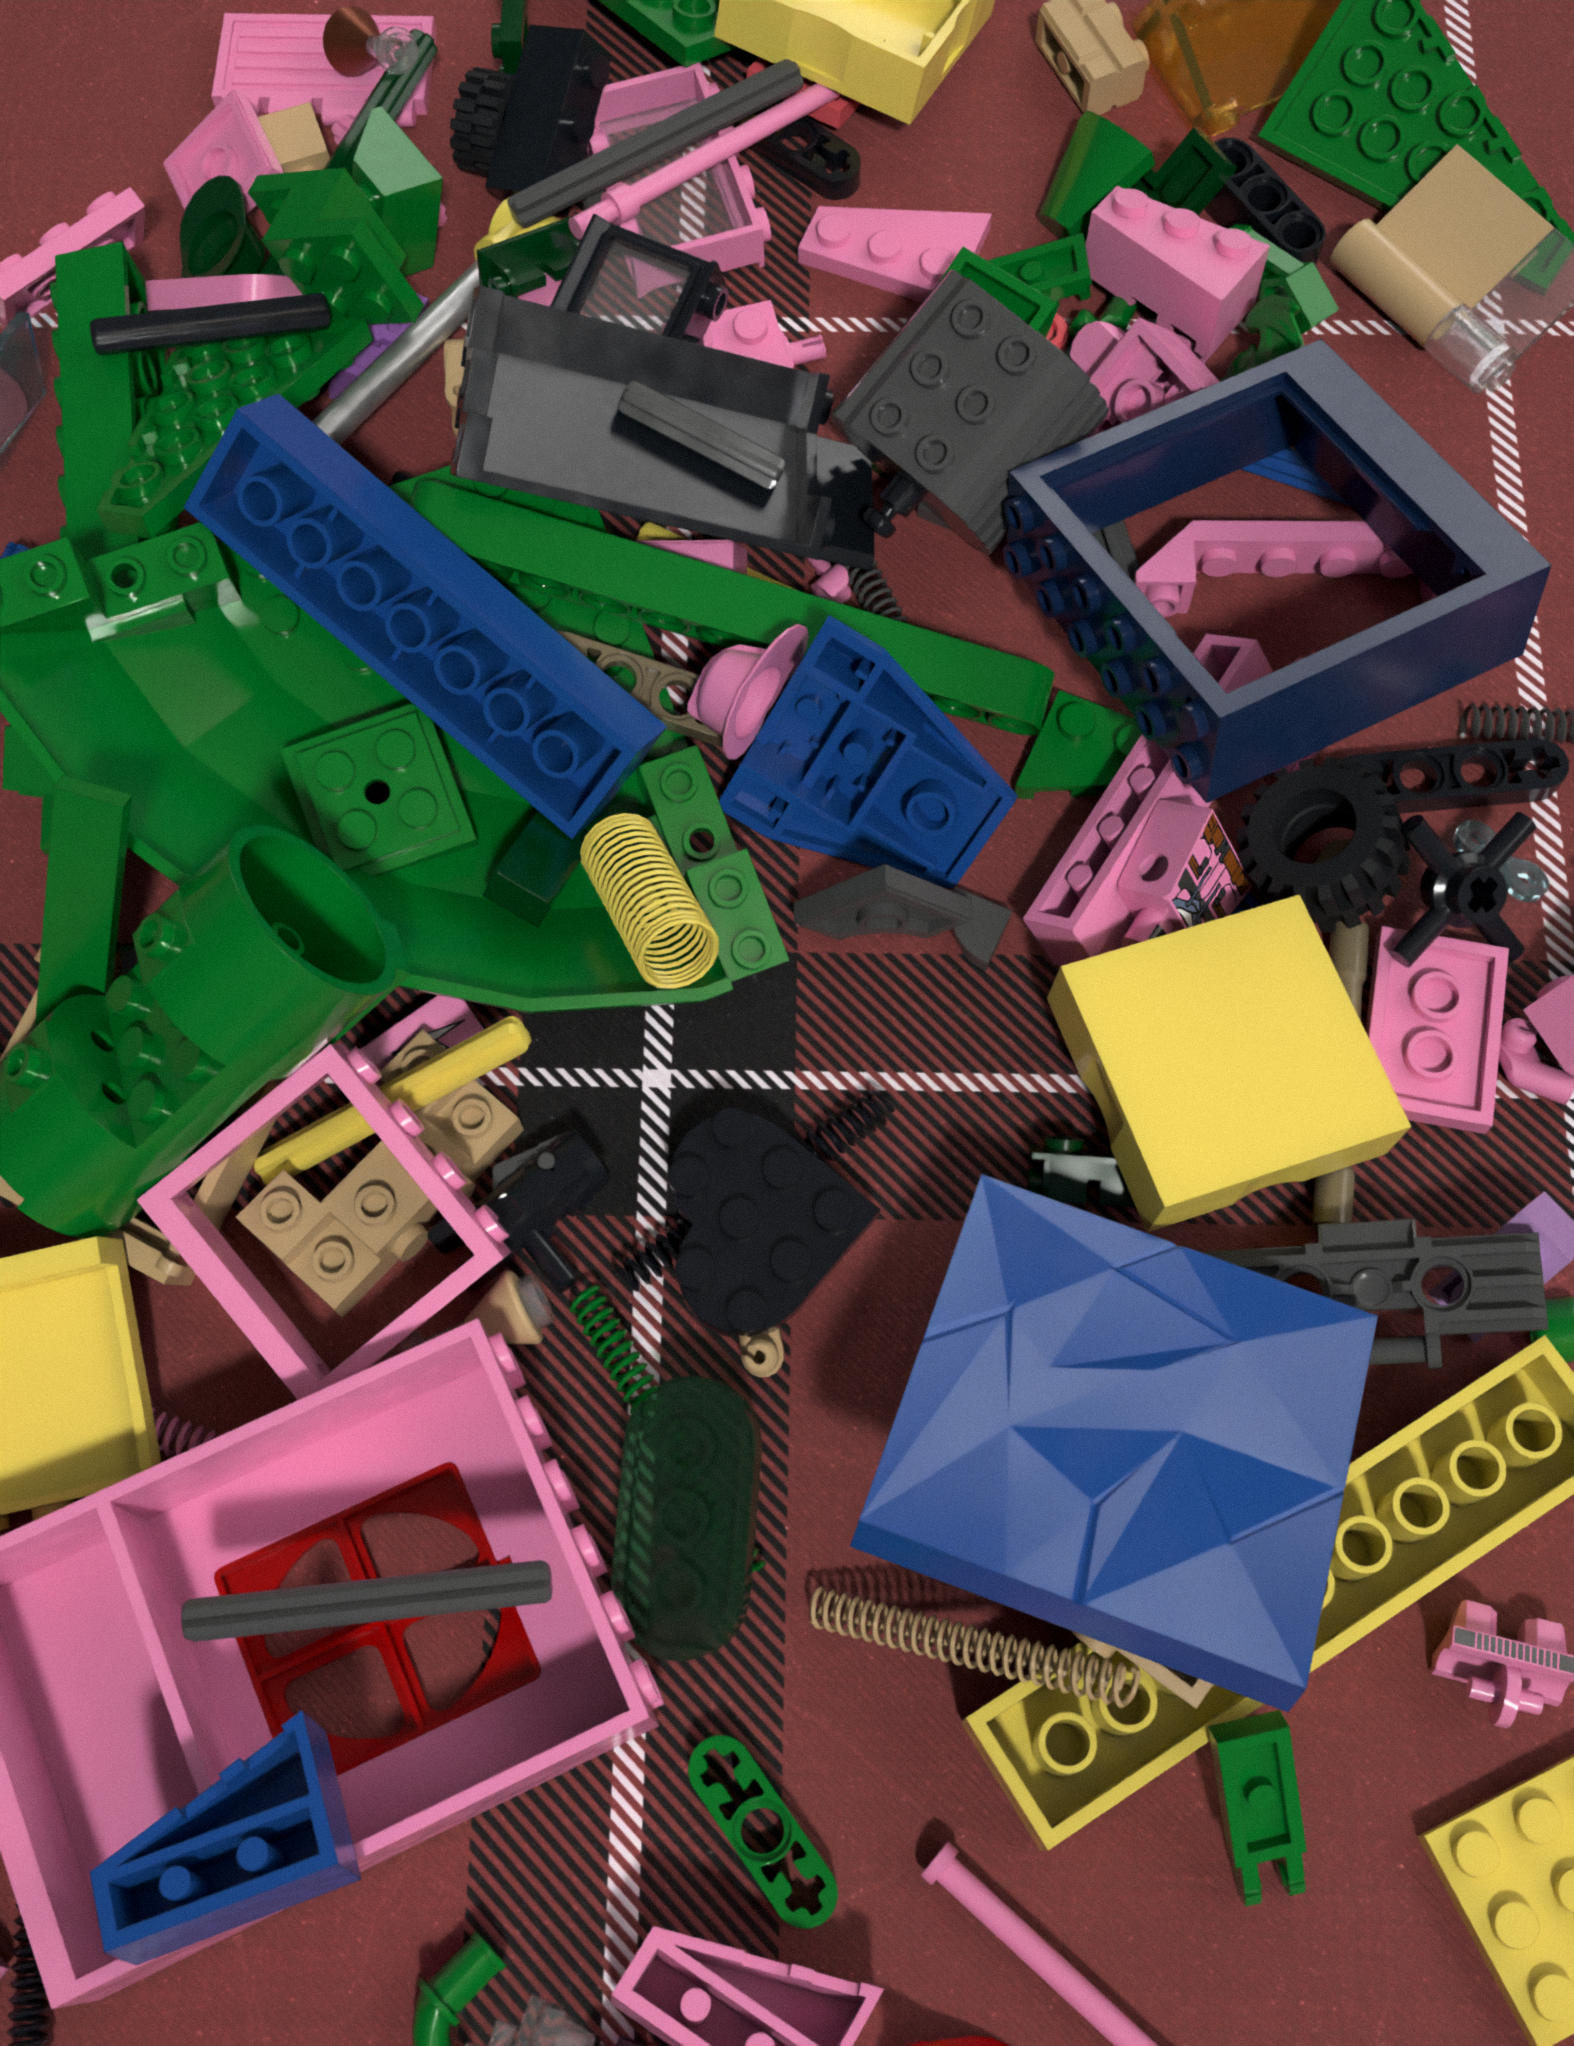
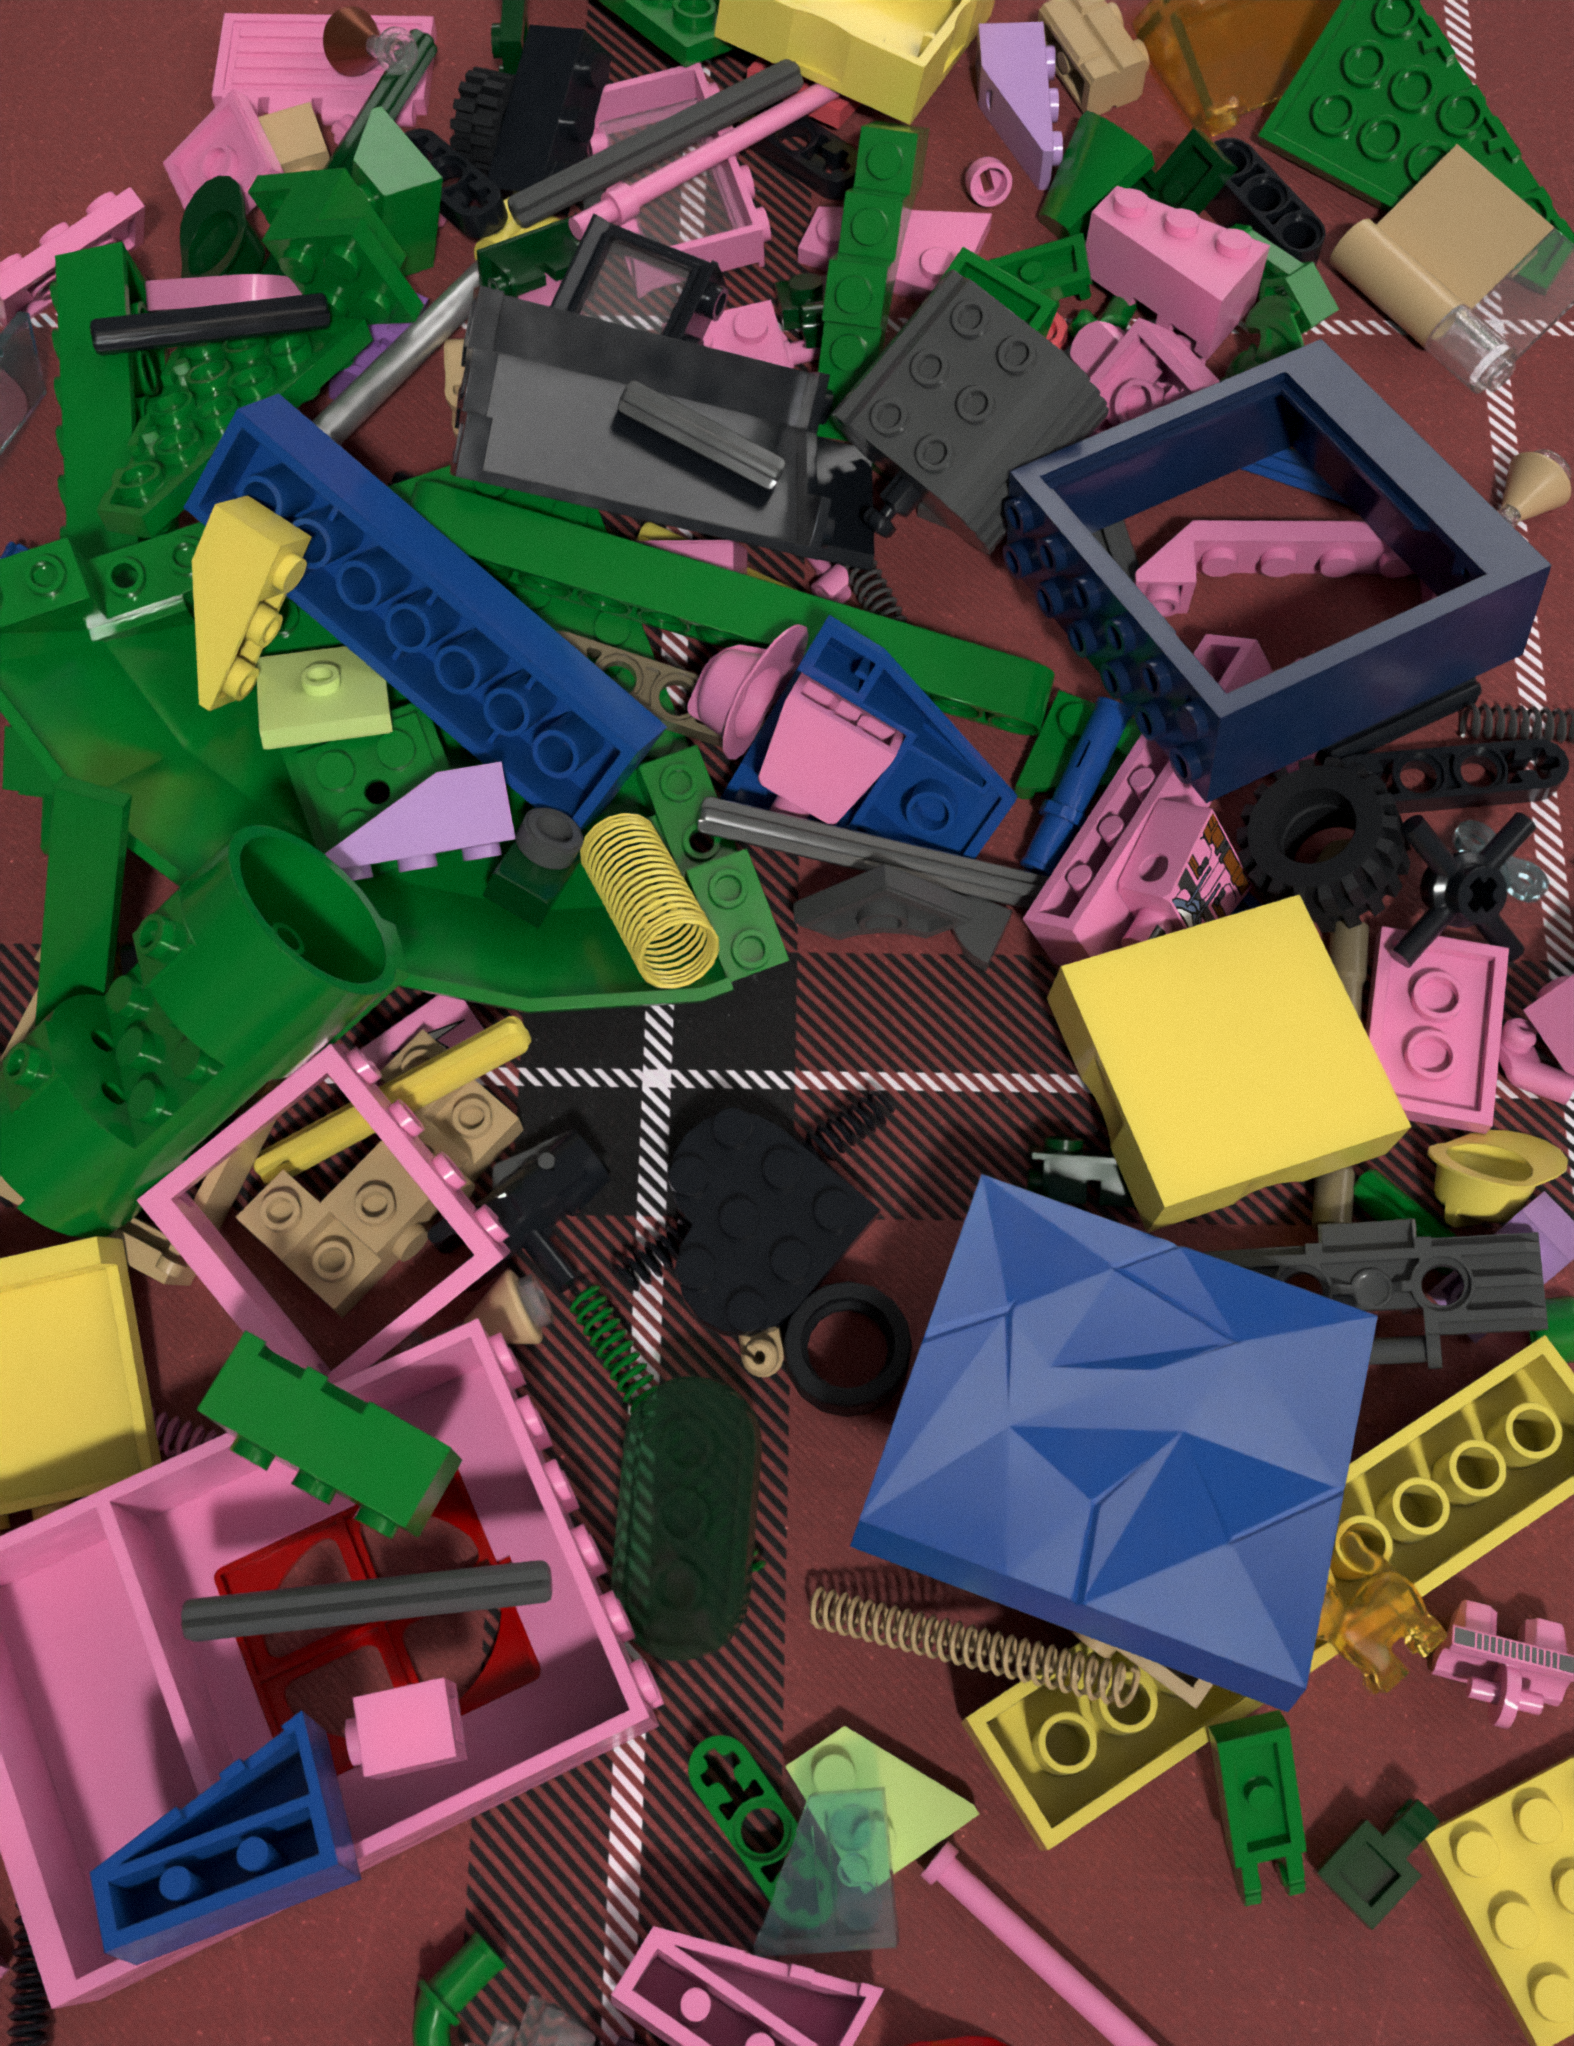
none -> light yellow slope [192,495,312,711]
none -> green wedge [197,1330,462,1540]
none -> yellowish green plate [256,646,393,750]
none -> lavender slope [324,762,516,880]
none -> bright pink brick [345,1677,468,1780]
none -> black beam [405,129,508,238]
none -> dark grey tile [515,808,584,870]
none -> dark grey axle [697,796,1050,910]
none -> clear light blue wing [754,1787,900,1957]
none -> bright pink torso [758,673,905,825]
none -> dark green plate [775,273,827,349]
none -> black tyre [783,1281,912,1417]
none -> yellowish green wing [785,1726,979,1895]
none -> green arch [817,121,930,441]
none -> bright pink hinge [965,156,1012,207]
none -> lavender slope [975,22,1063,190]
none -> blue pin [1020,696,1133,876]
none -> dark green plate [1312,1798,1440,1930]
none -> clear yellow animal [1316,1531,1448,1695]
none -> black axle [1317,677,1482,765]
none -> green axle [1353,1168,1458,1276]
none -> light yellow piece [1427,1130,1568,1228]
none -> tan piece [1497,449,1572,527]

